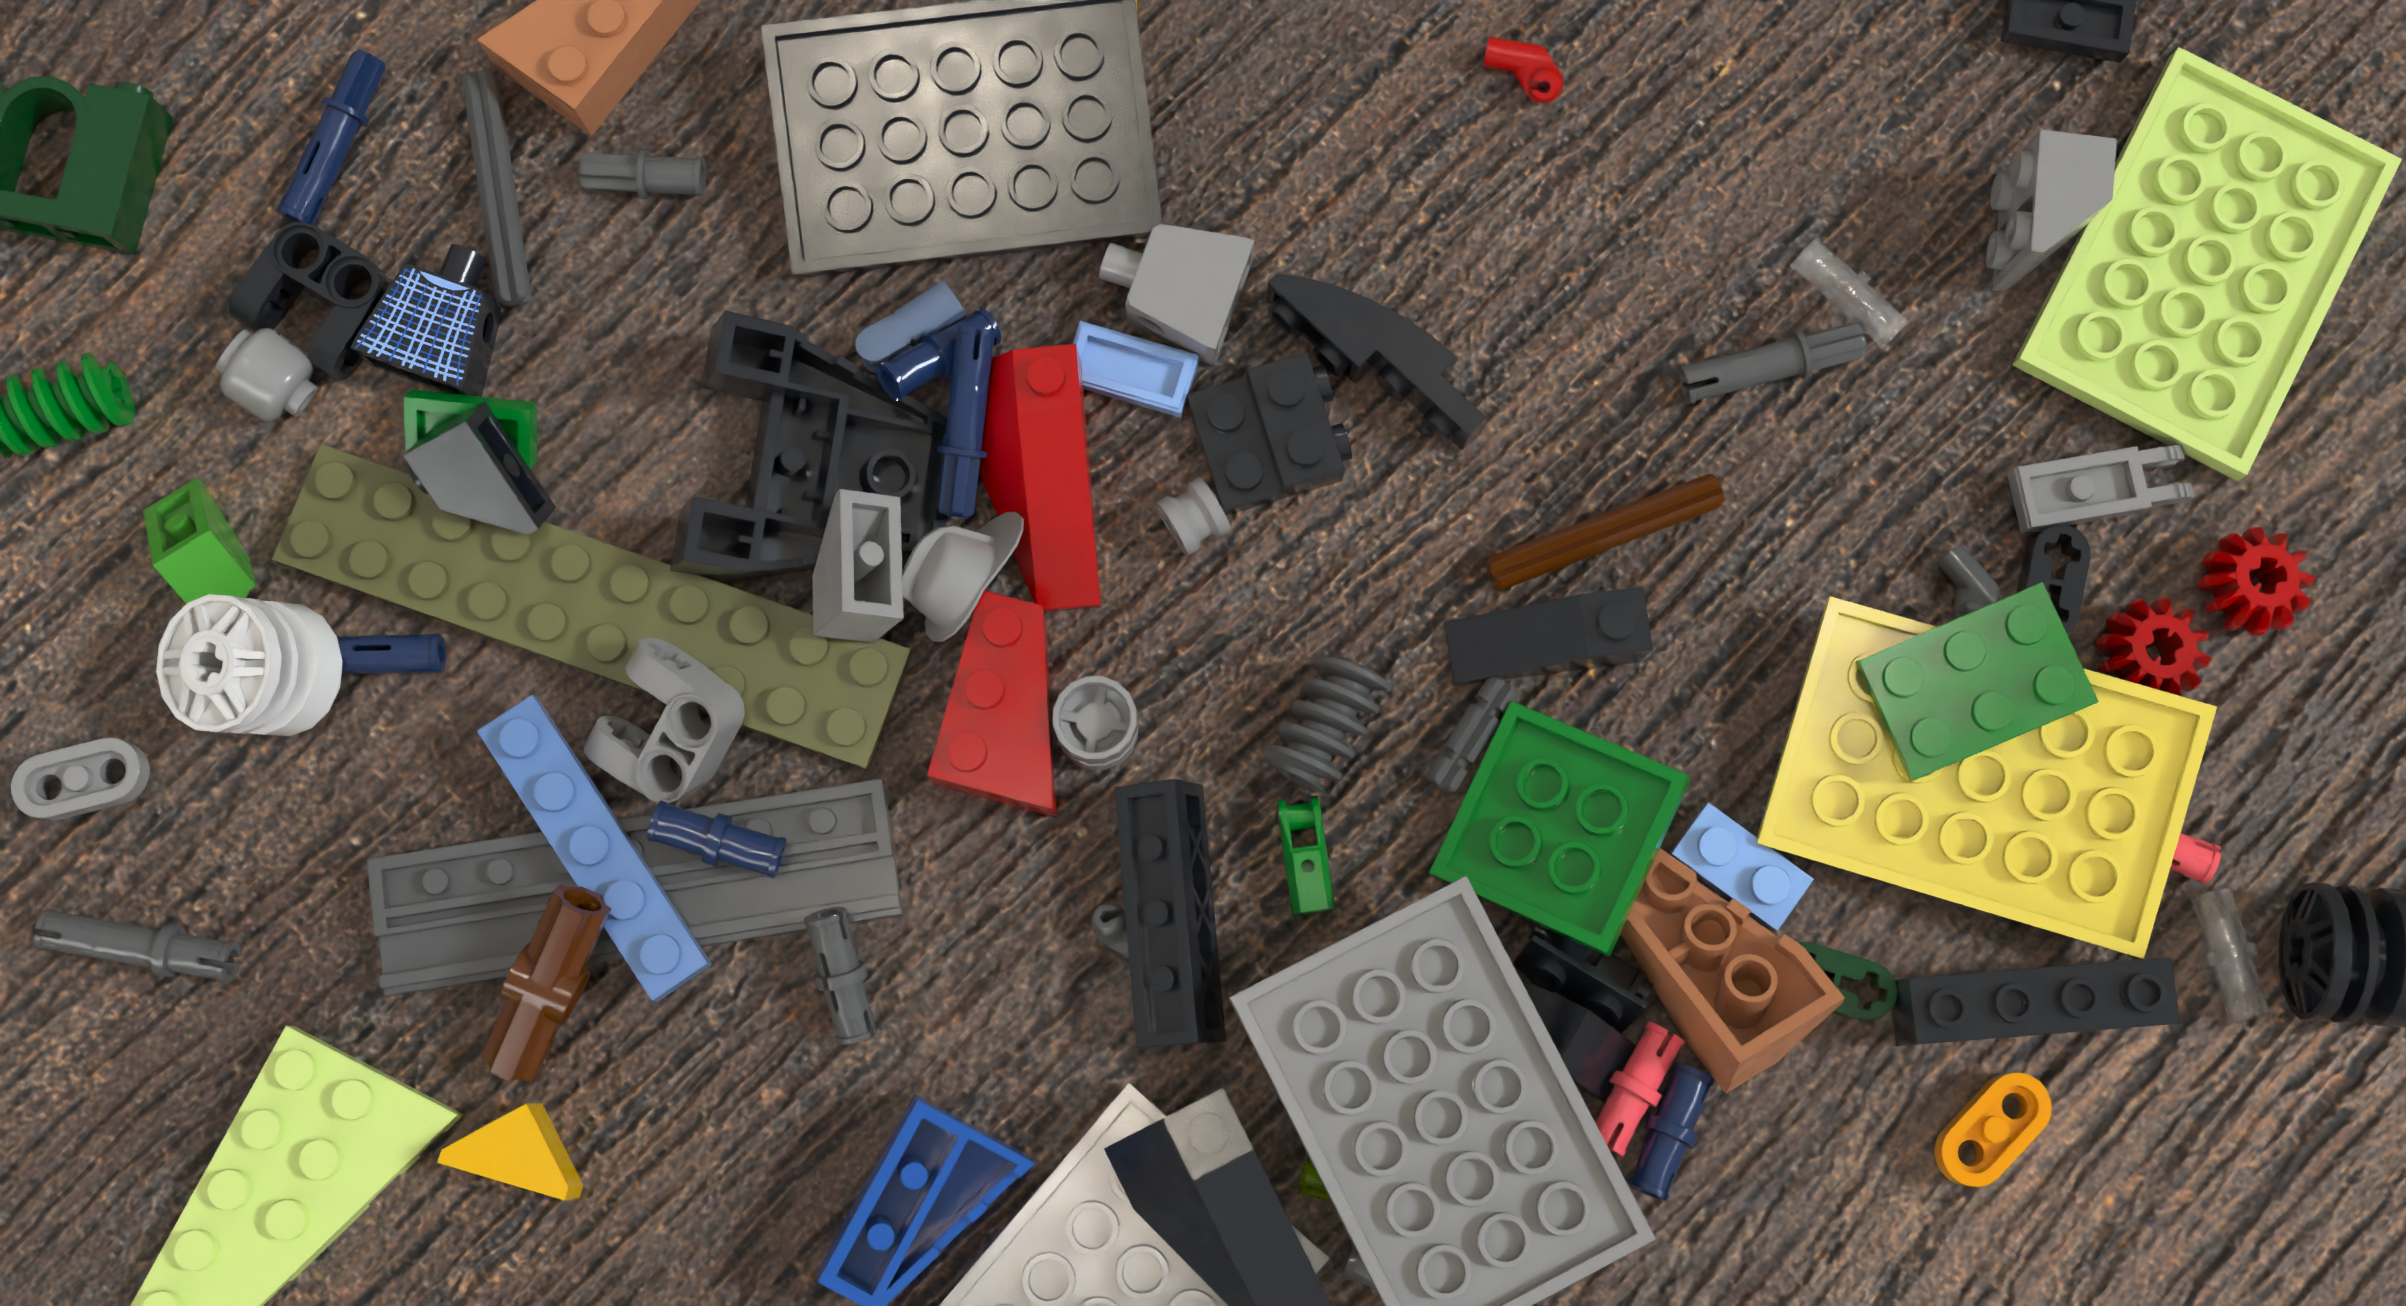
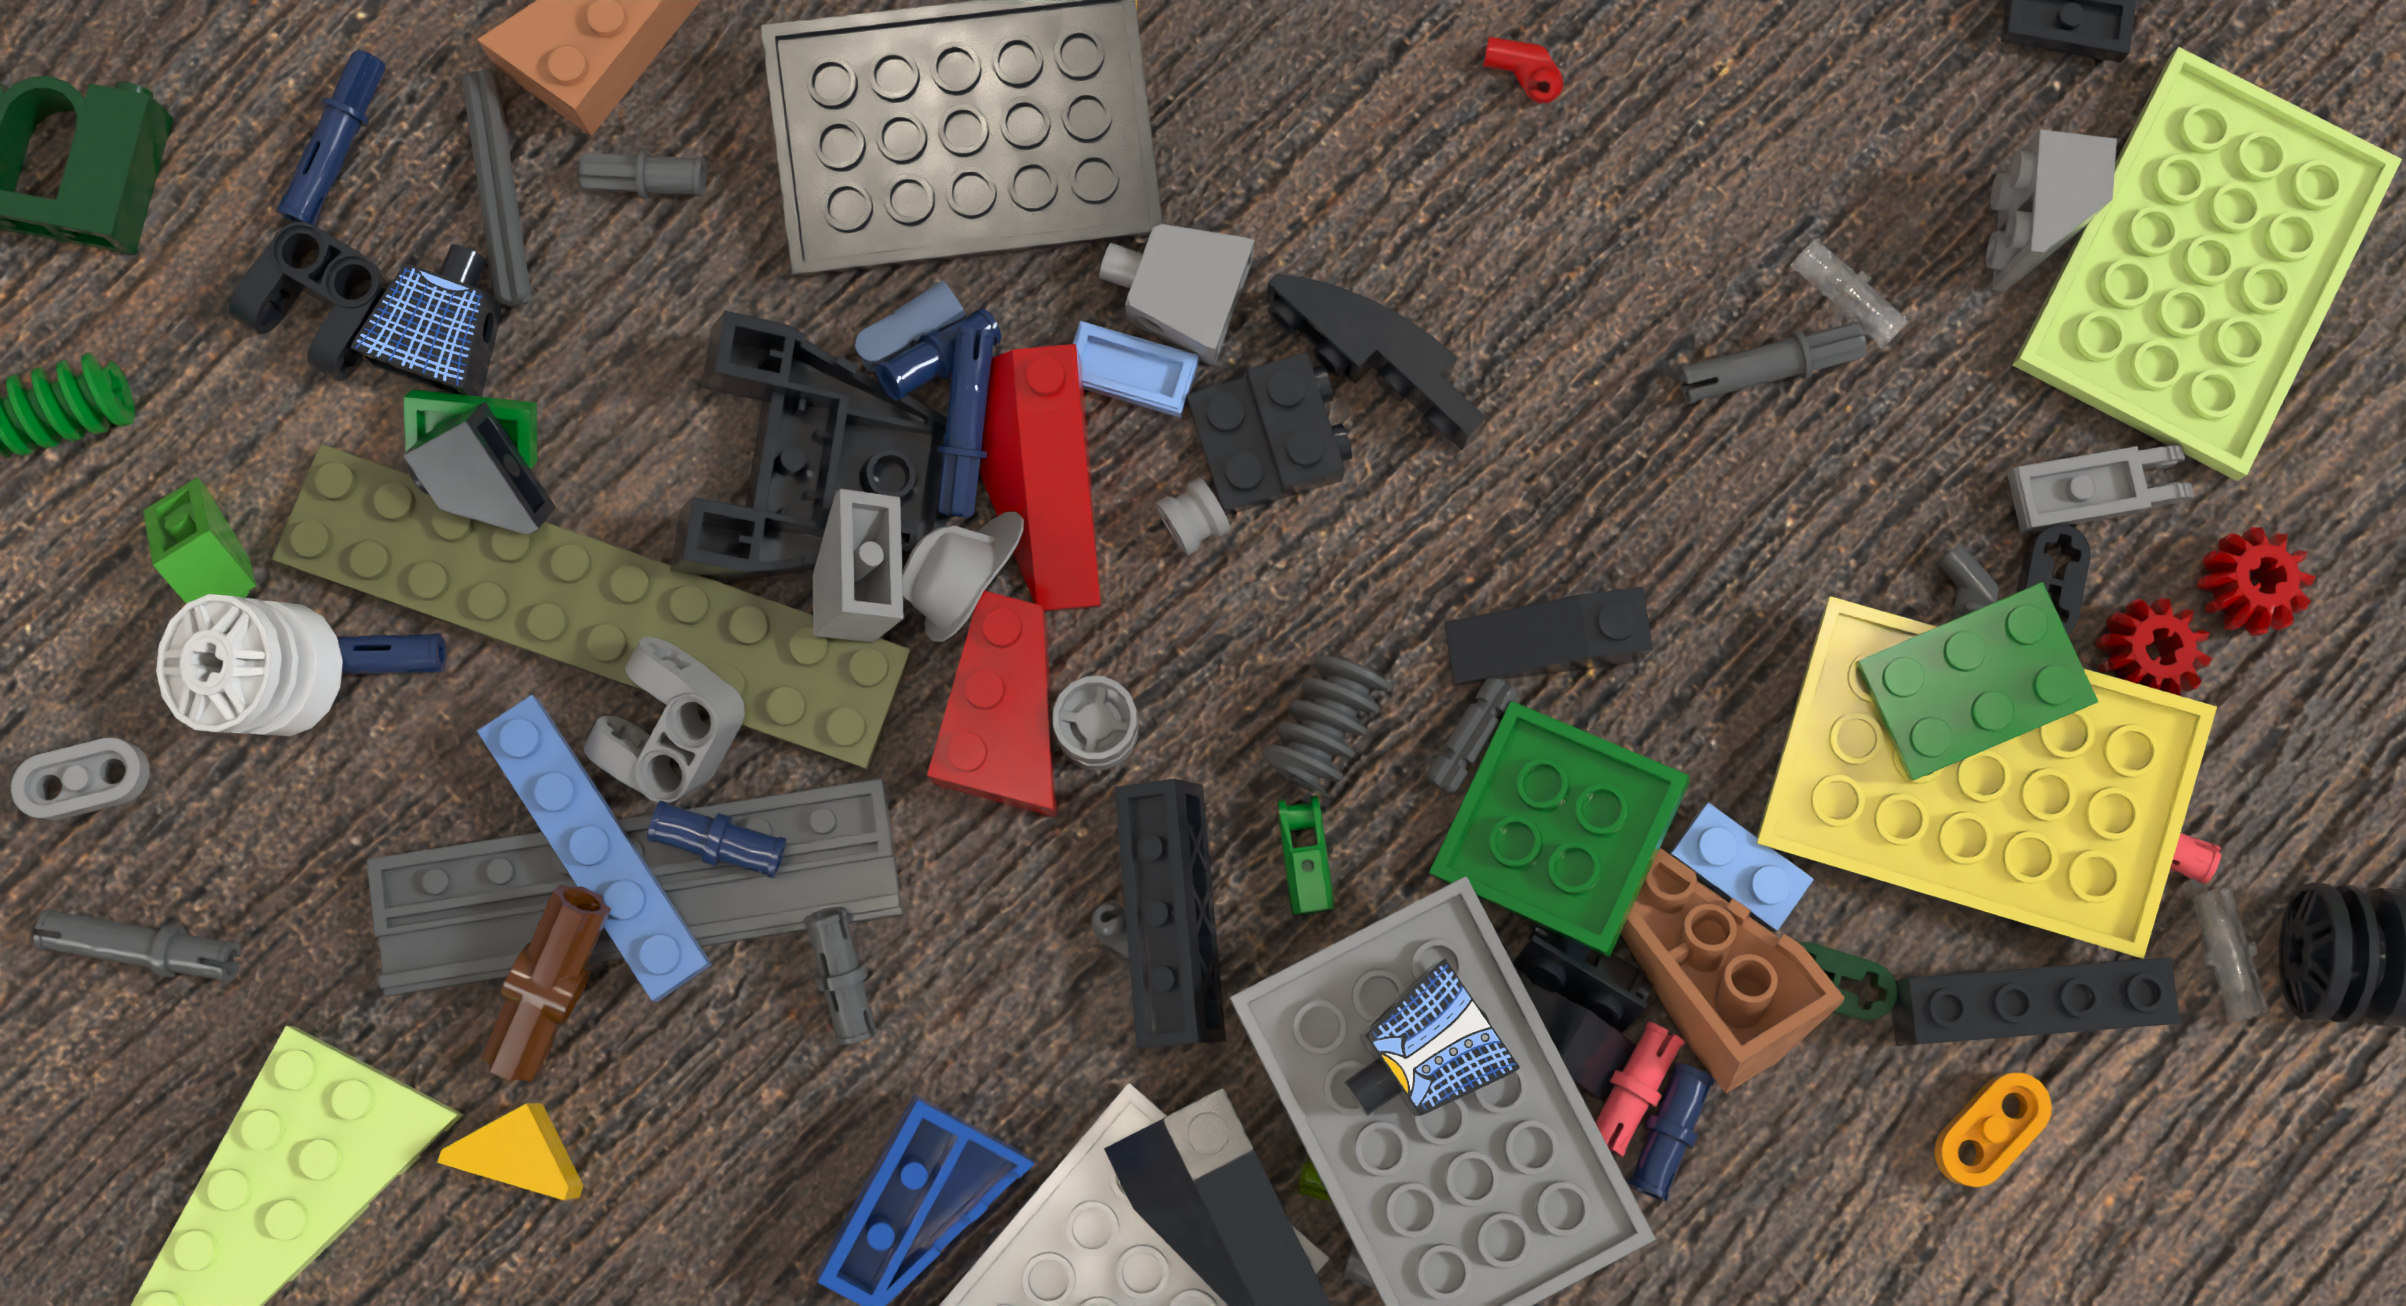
light grey head [215,328,318,422] -> none
reddish brown axle [1486,474,1725,590] -> none
none -> torso [1344,959,1520,1116]

